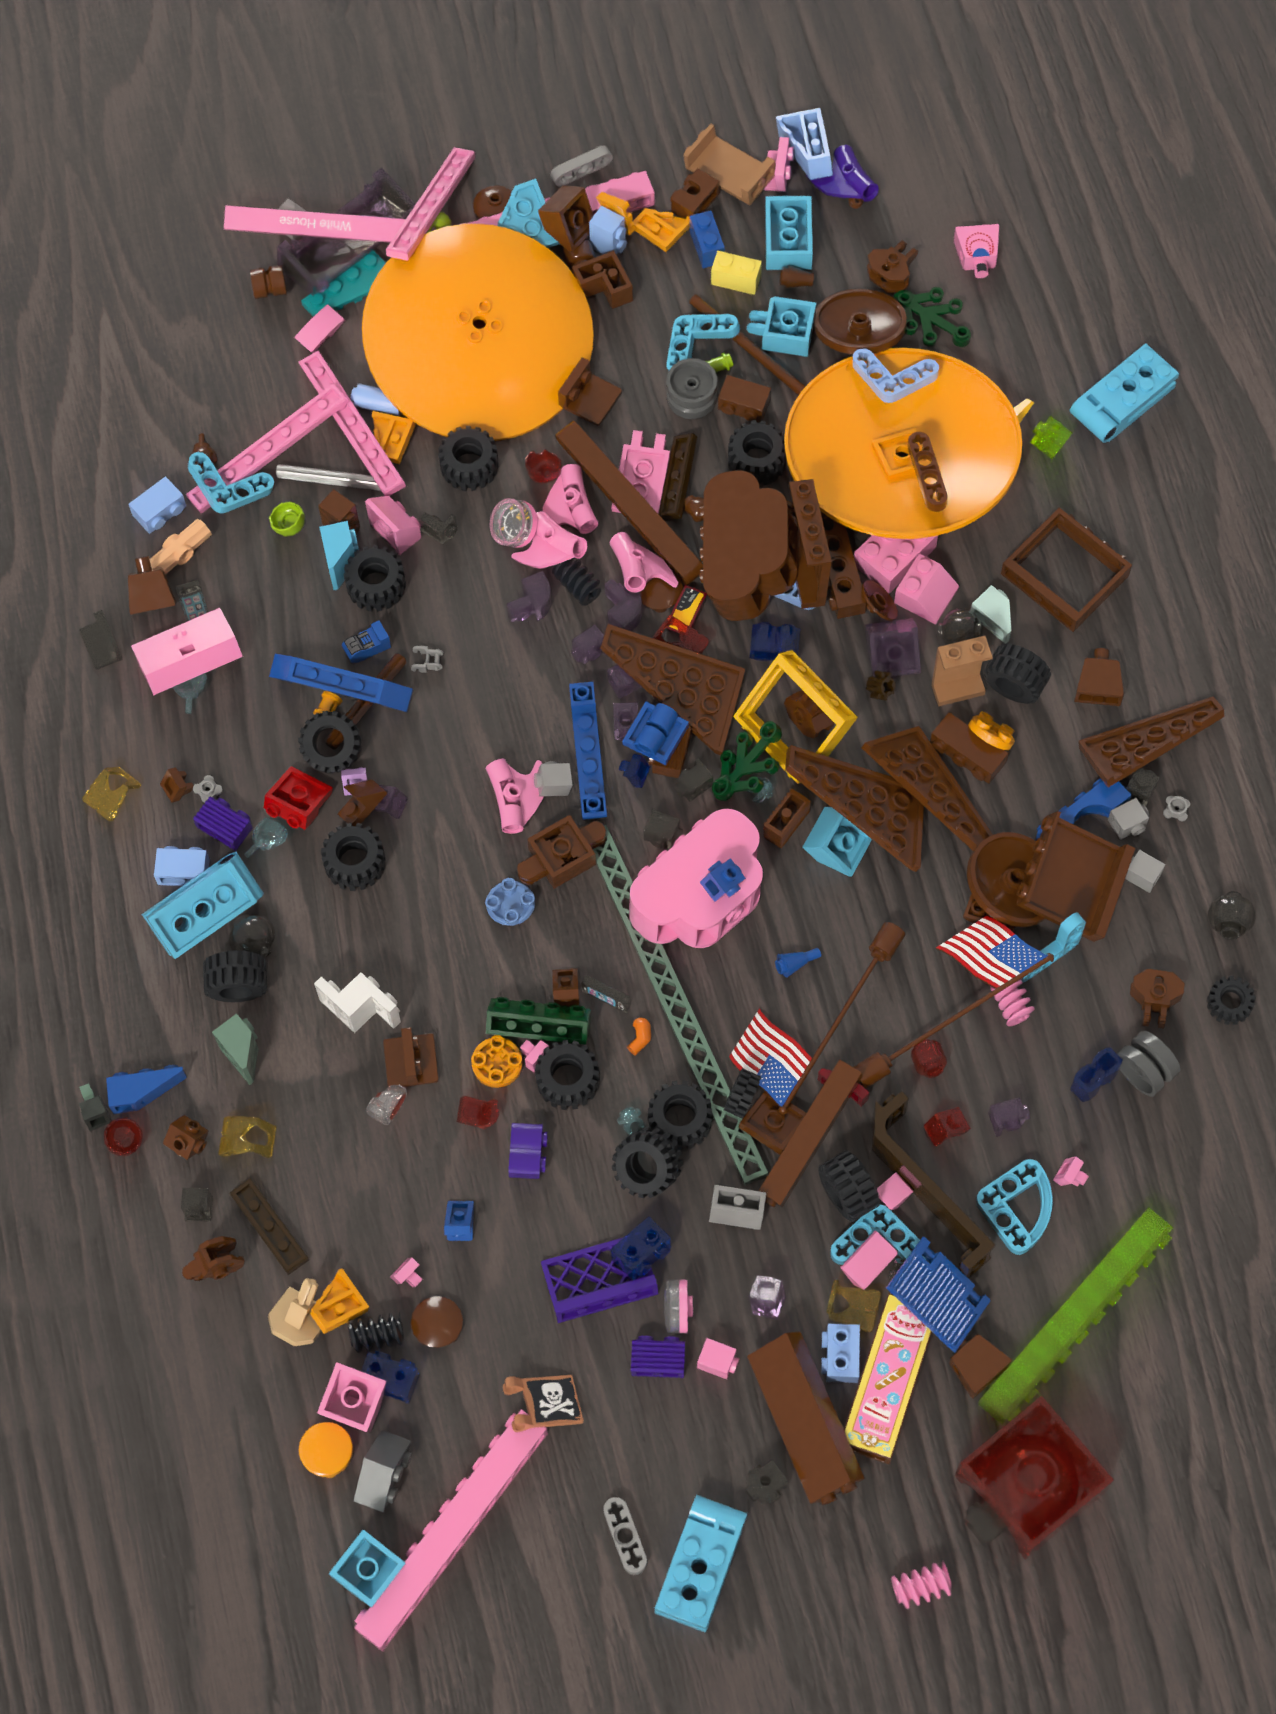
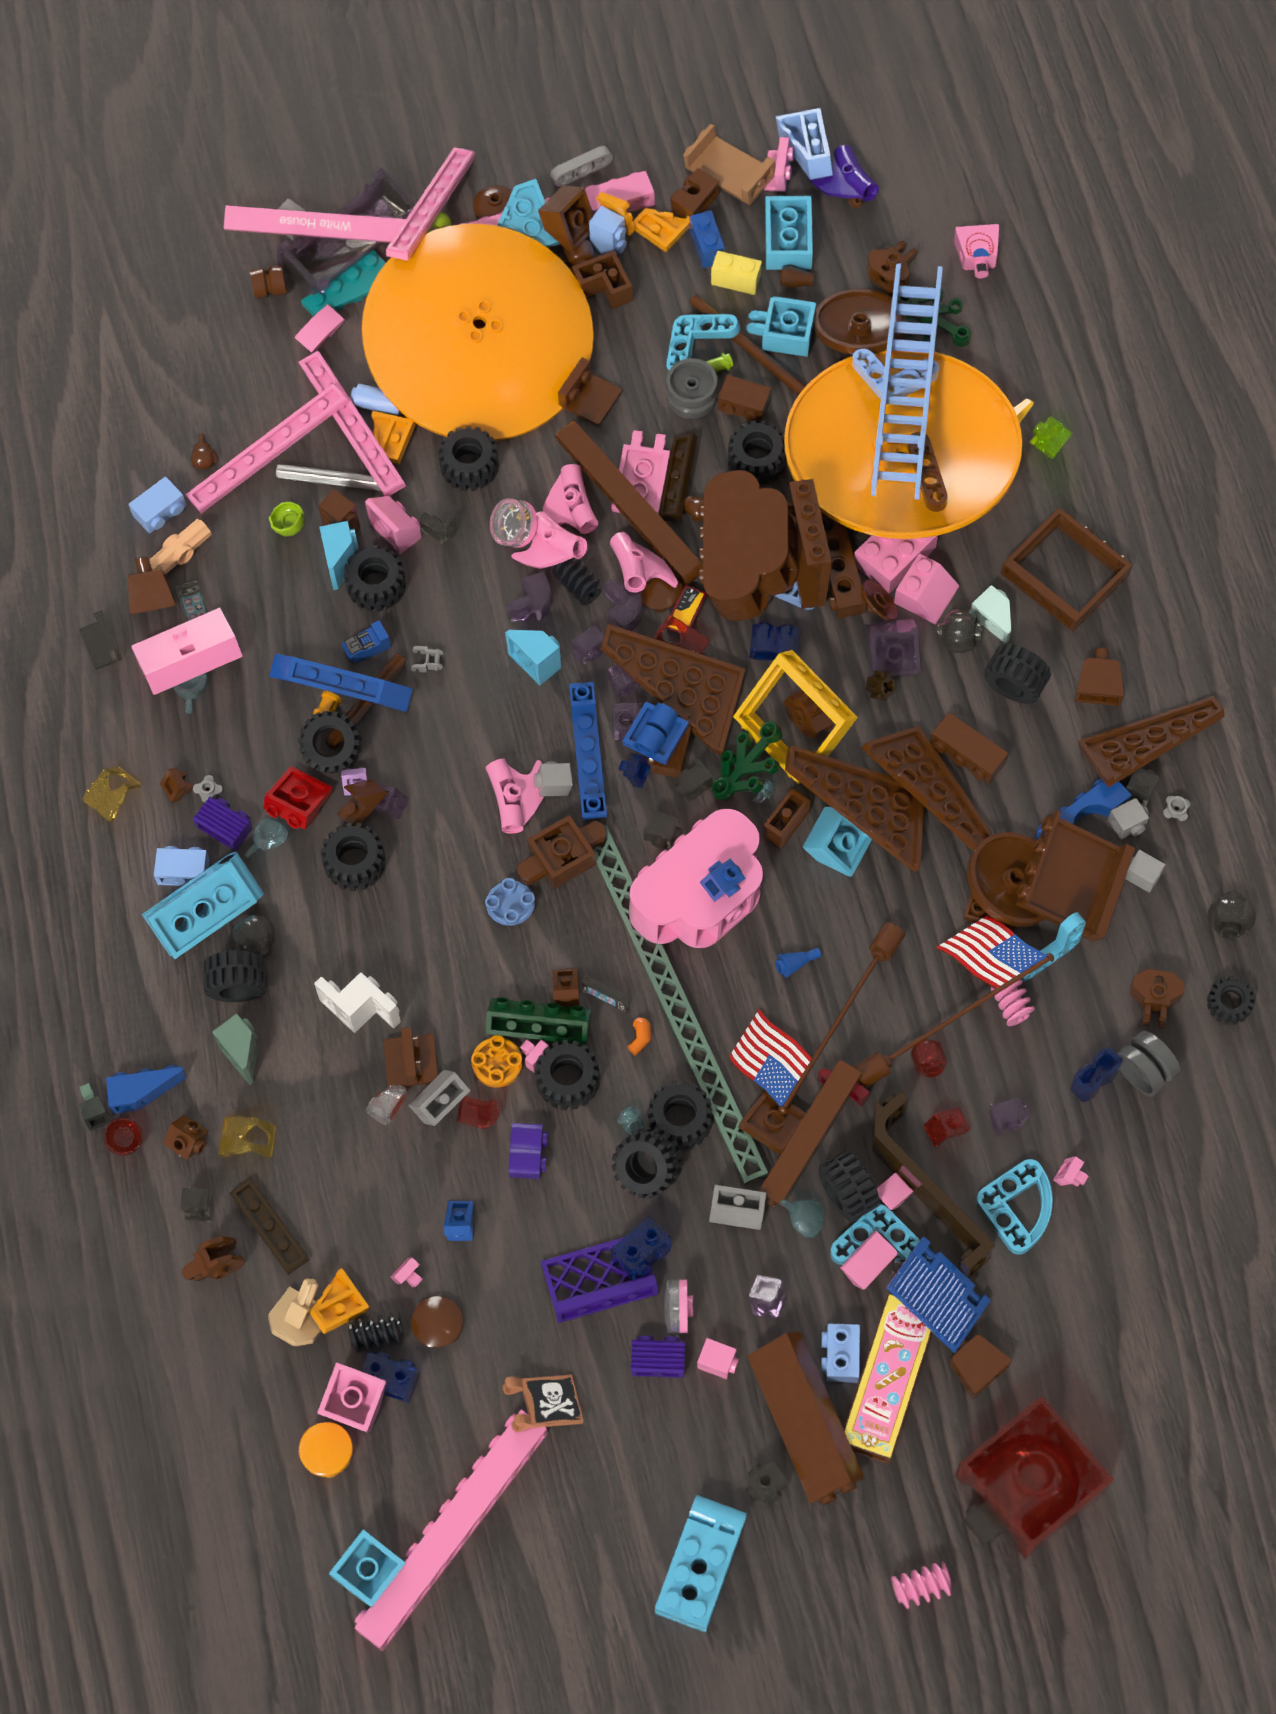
medium azure beam [188,452,274,513] -> none
dark grey brick [354,1430,412,1512] -> none
clear red hair [525,449,562,483] -> none
light grey beam [604,1497,647,1575] -> none
black tyre [723,1068,761,1118] -> none
clear yellow piece [827,1280,881,1333] -> none
medium nougat panel [931,636,992,707] -> none
light orange tile [968,711,1015,750] -> none
clear neon green brick [978,1208,1173,1426] -> none
medium azure hinge [1070,343,1179,443] -> none
none -> light grey brick [408,1070,471,1126]
none -> medium azure slope [505,630,561,685]
none -> clear light blue piece [780,1199,824,1238]
none -> light blue ladder [871,264,943,499]

